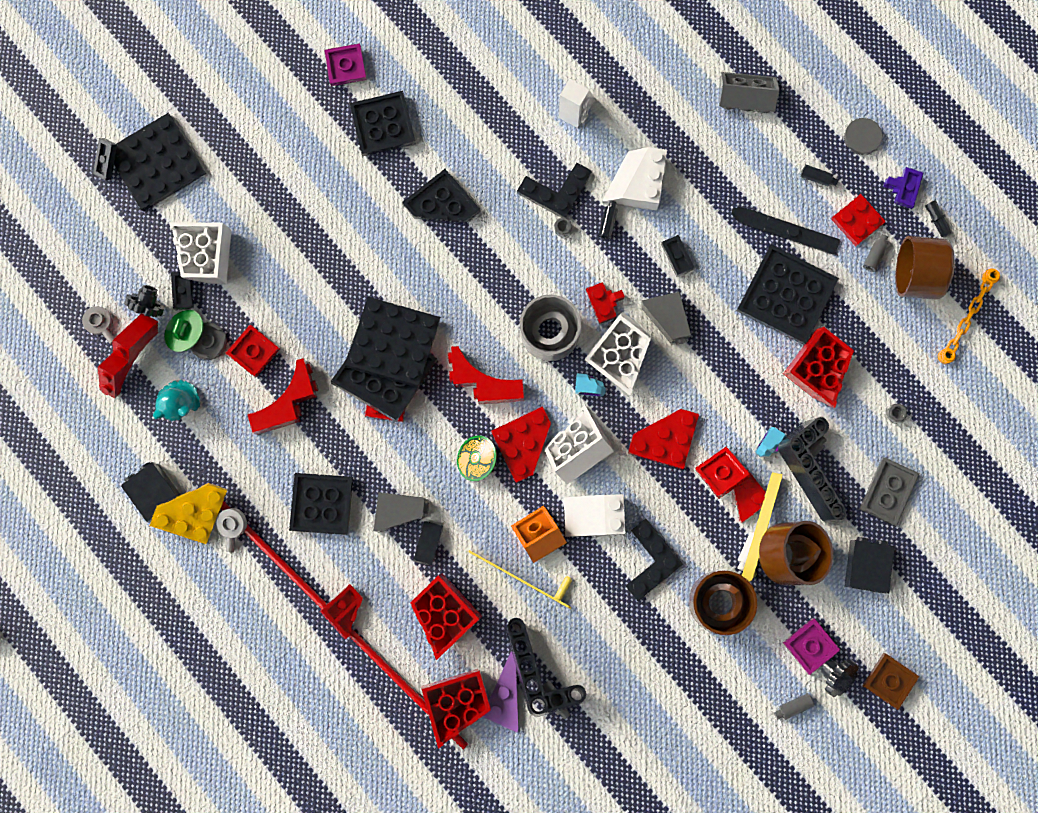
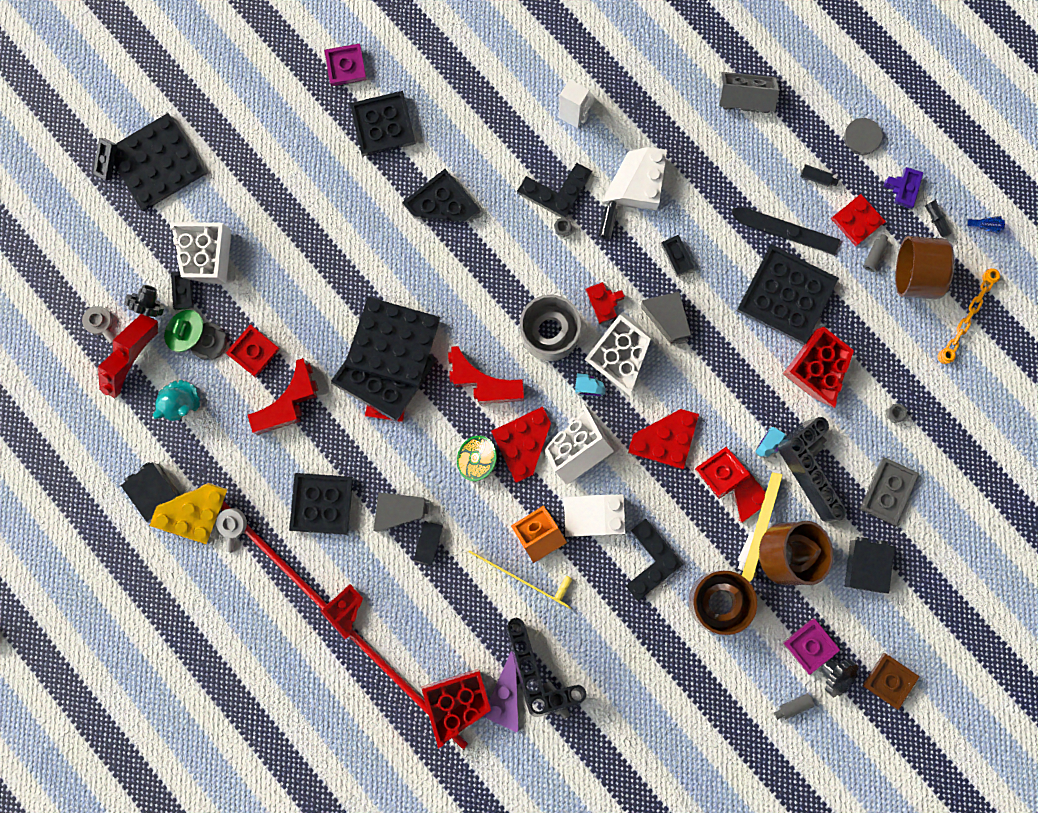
red wedge [410,573,482,660] -> none
none -> clear blue cone [967,216,1005,234]

